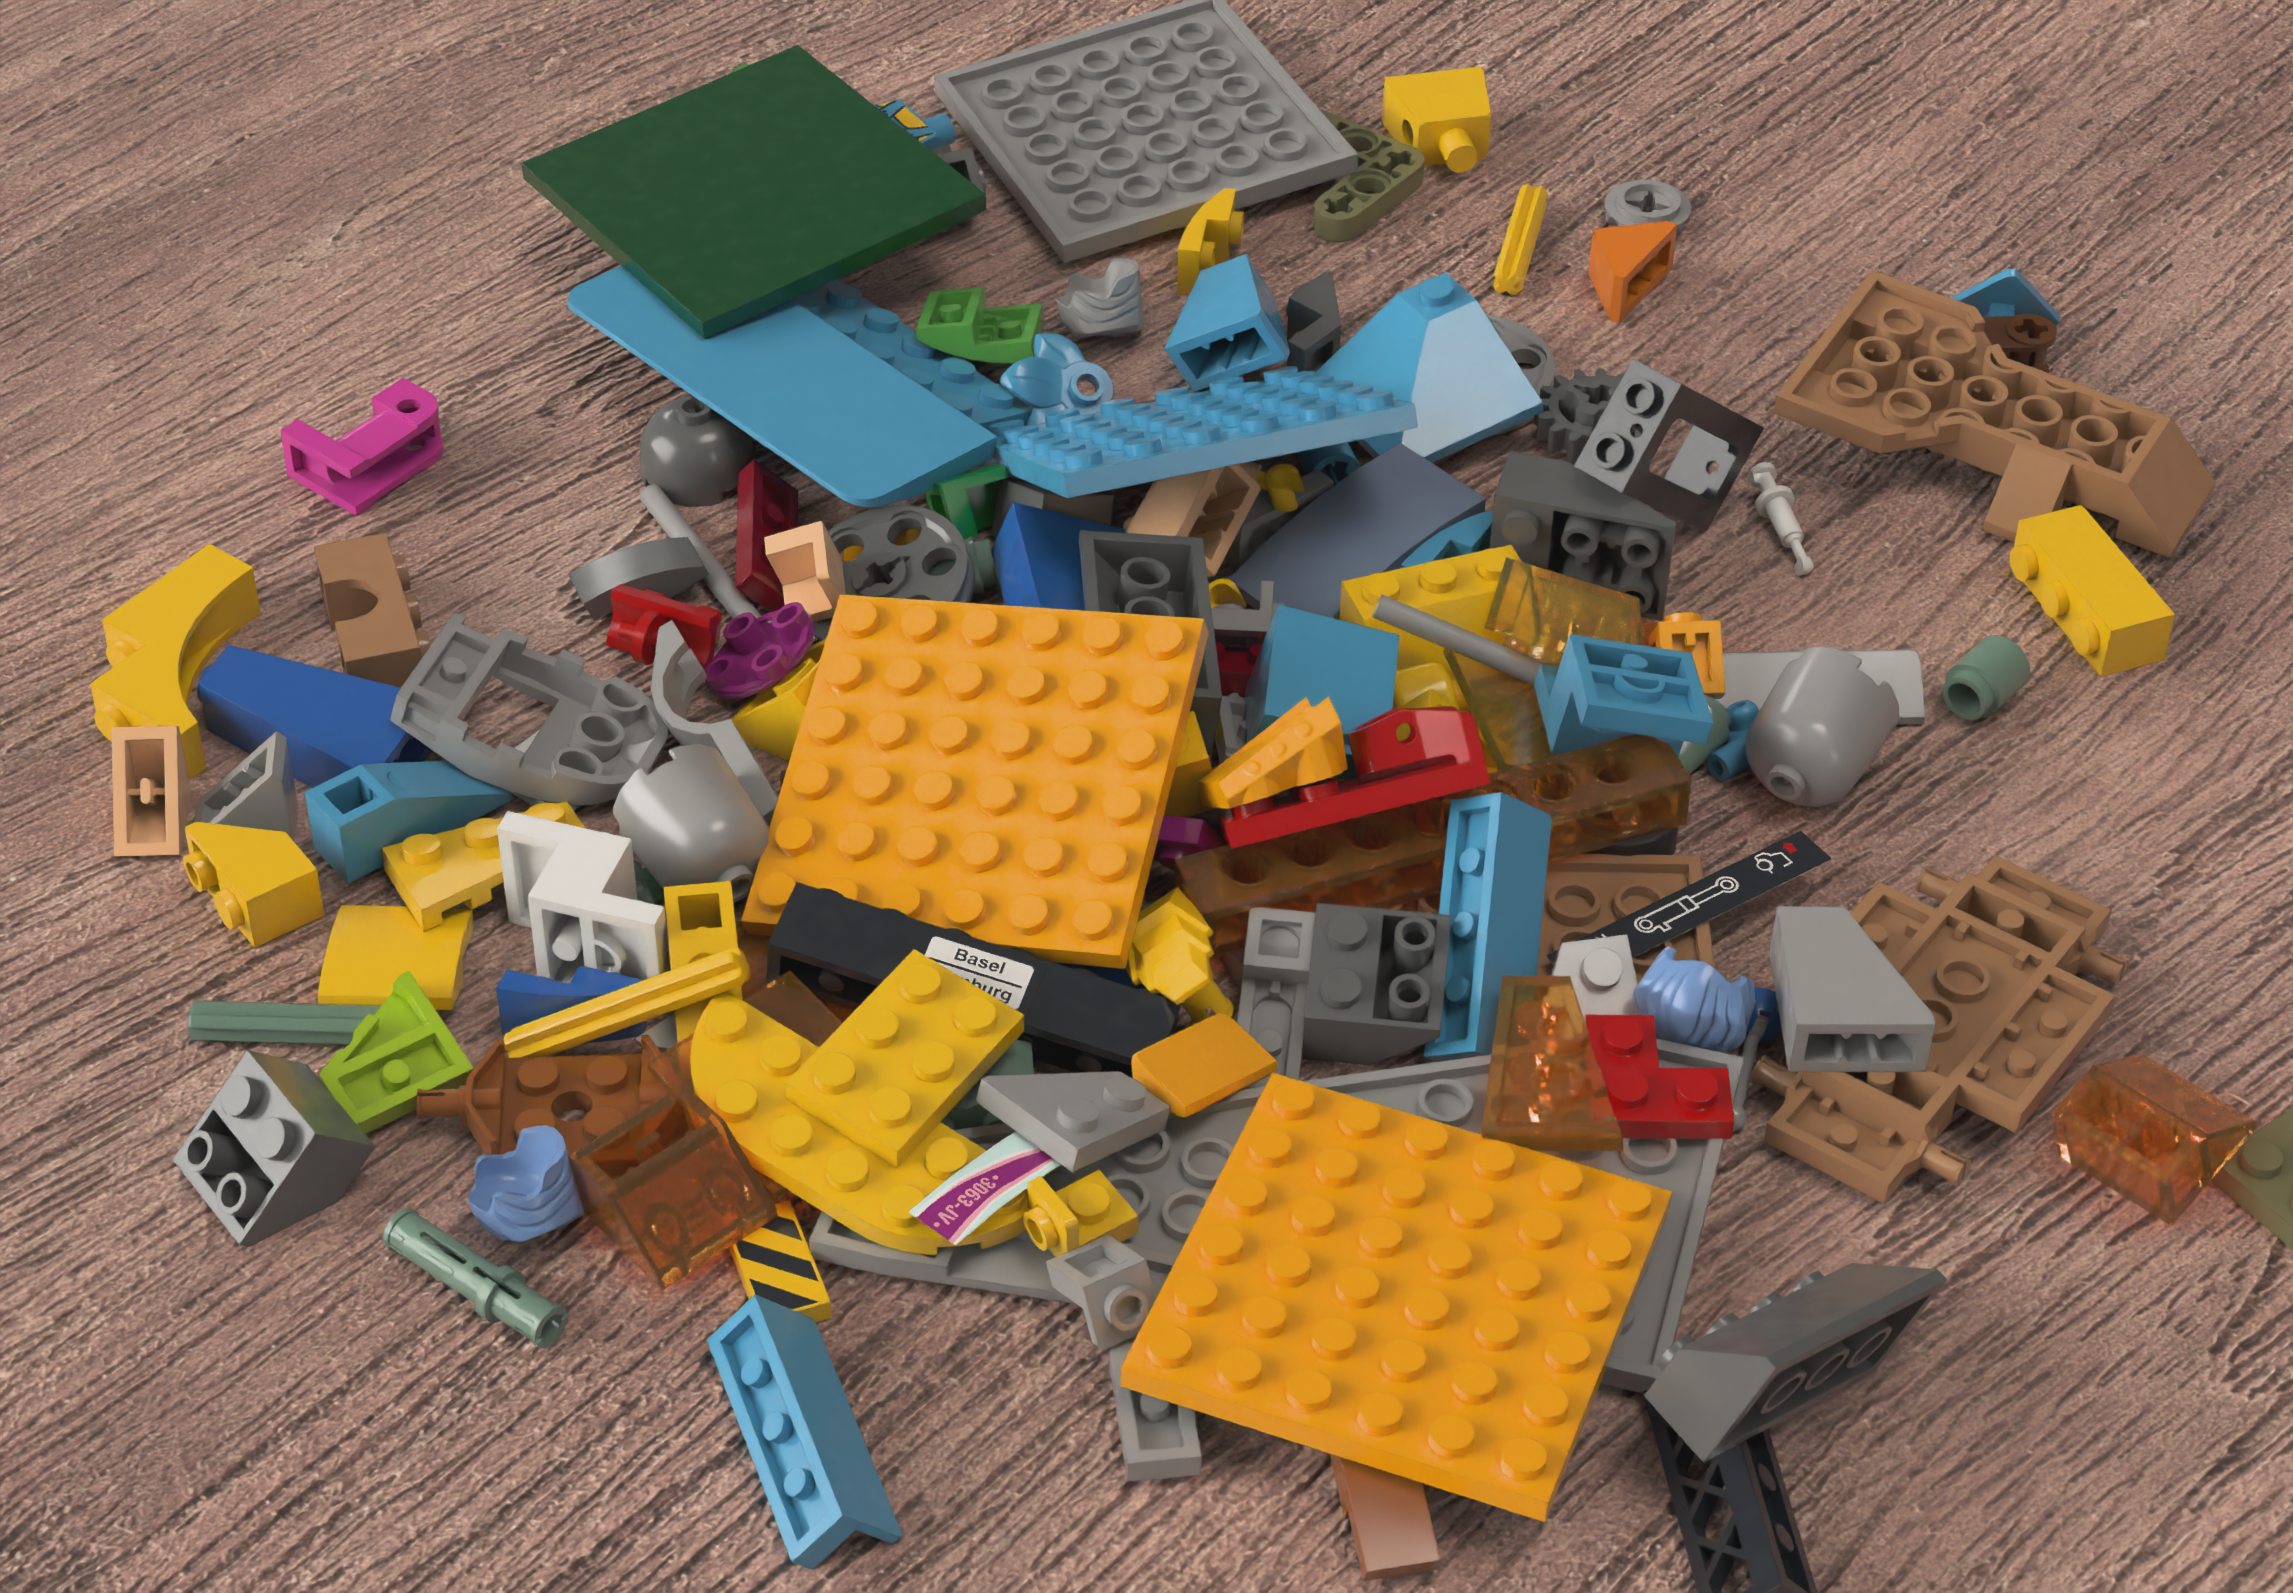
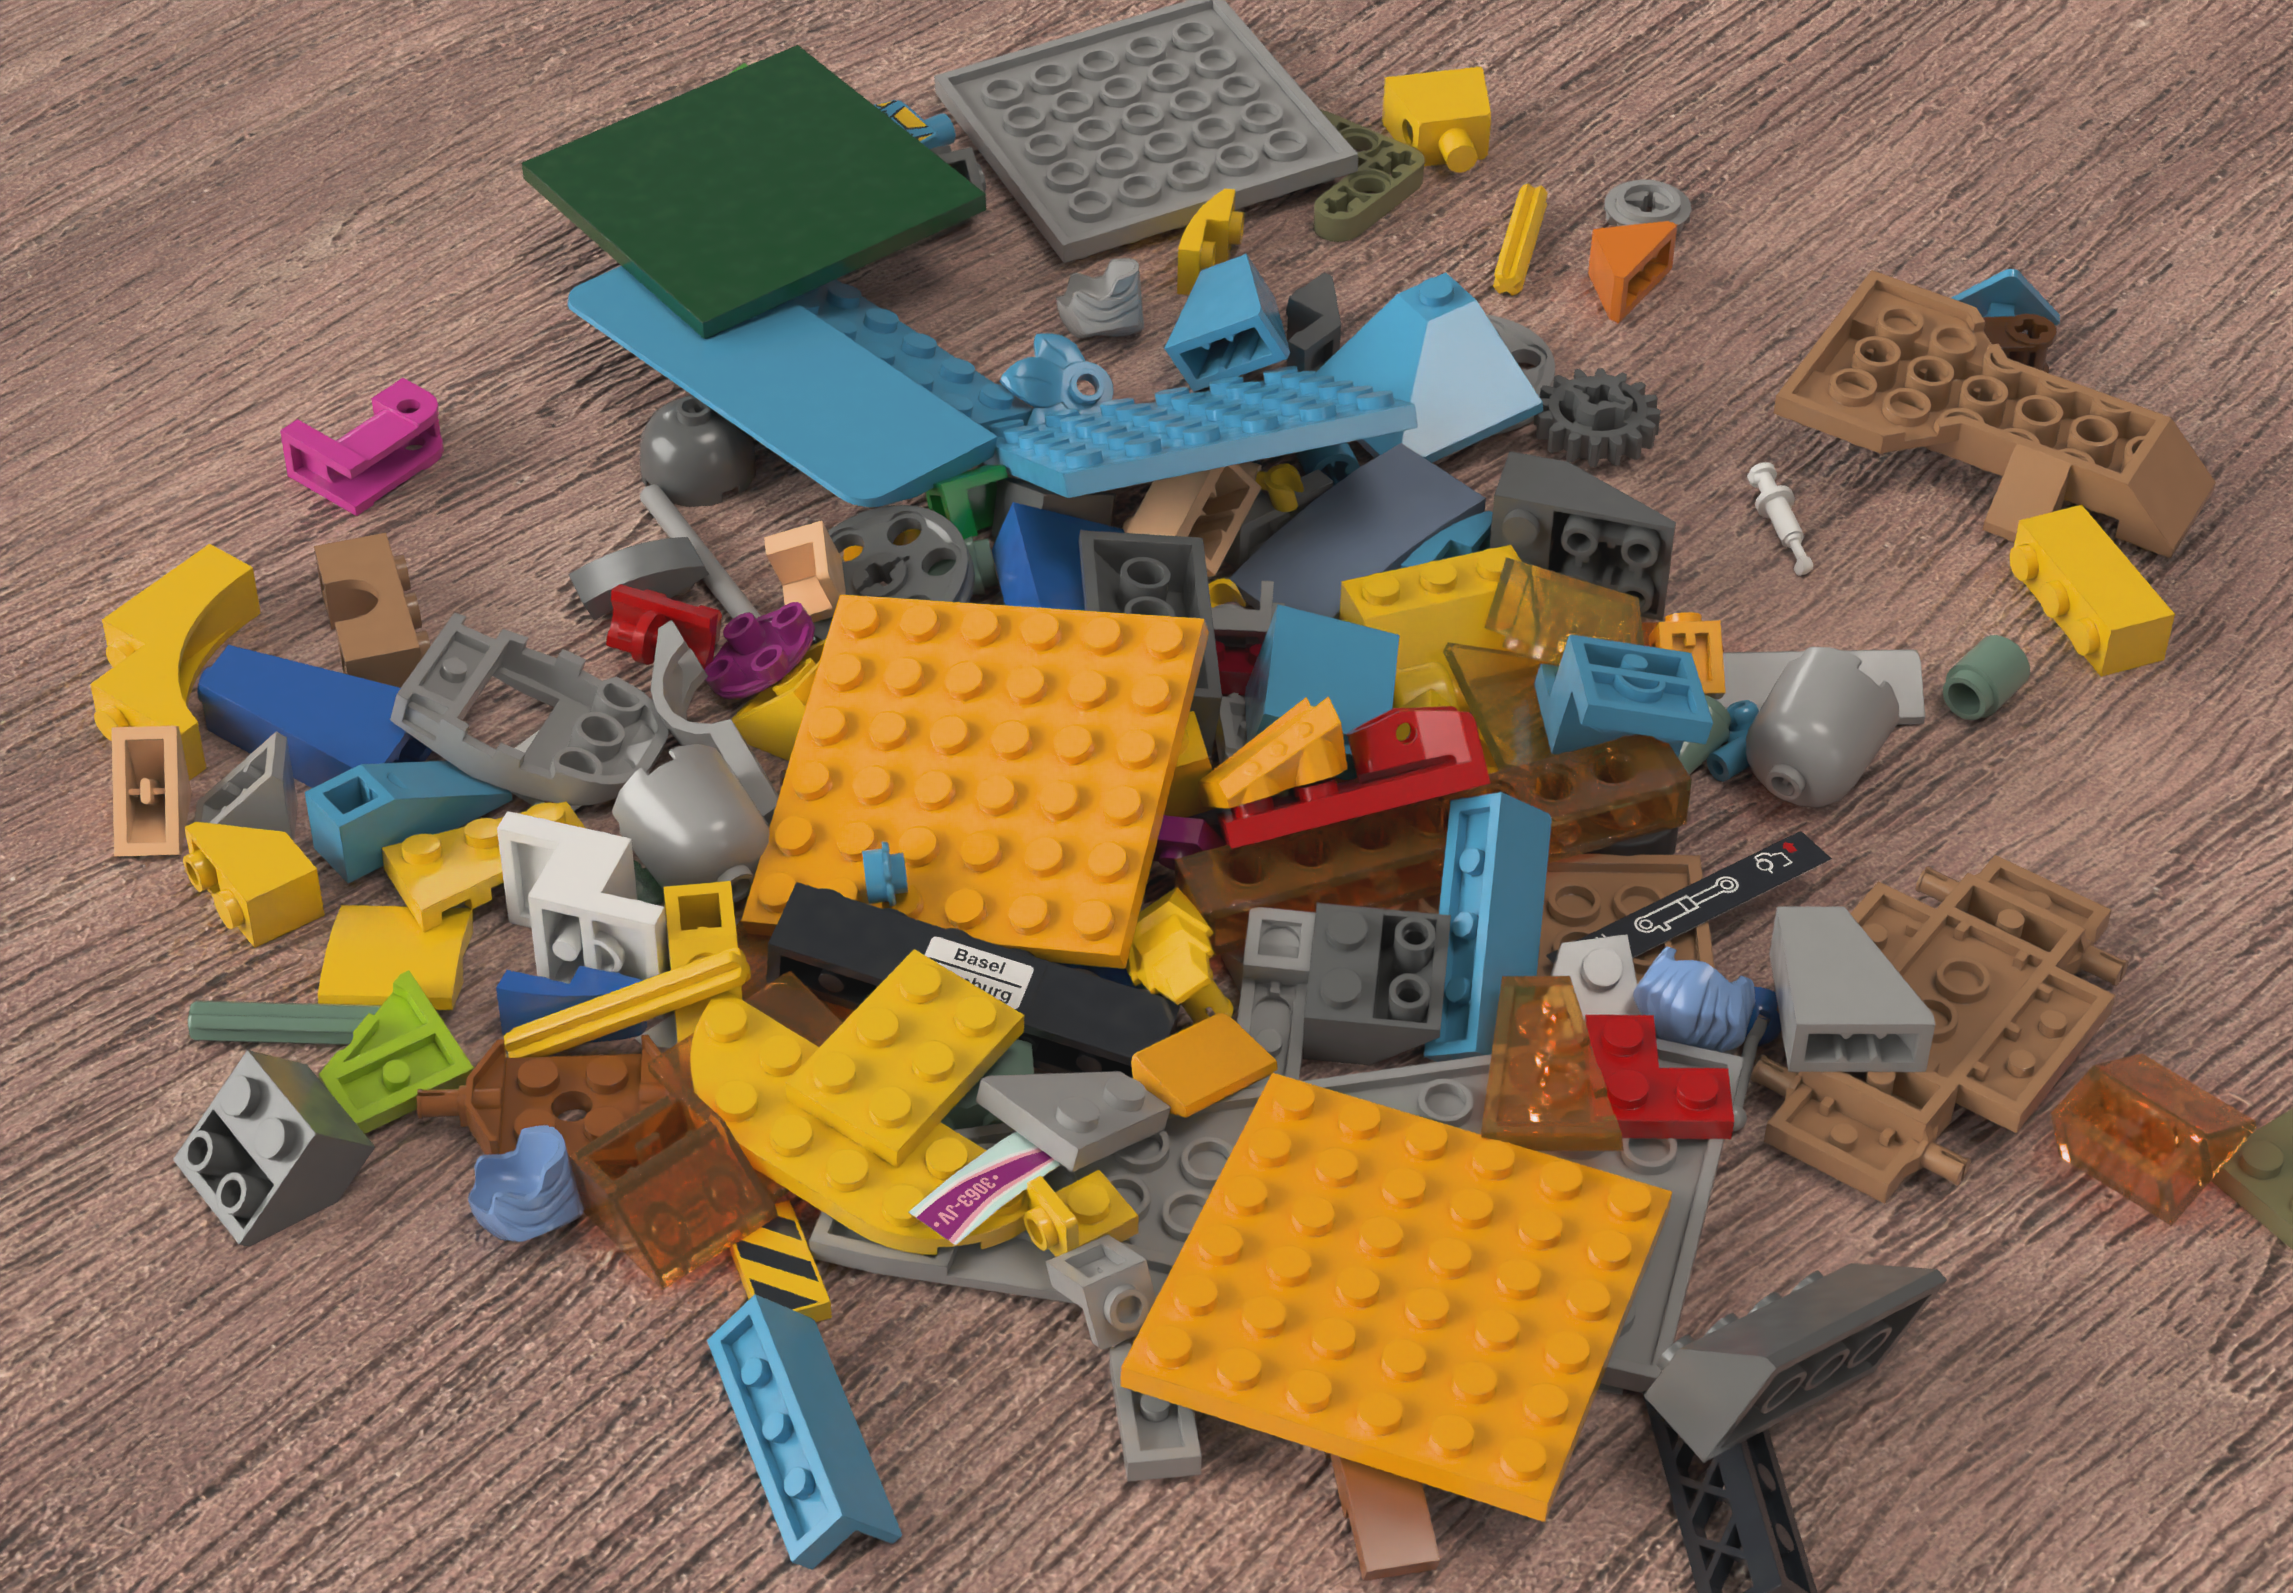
sand green pin [383,1208,568,1348] -> none
dark red plate [735,459,798,612] -> none
bright green slope [915,287,1045,364] -> none
light grey bar [1372,594,1548,685] -> none
black piece [1574,358,1764,531] -> none
none -> dark azure plate [862,841,908,907]

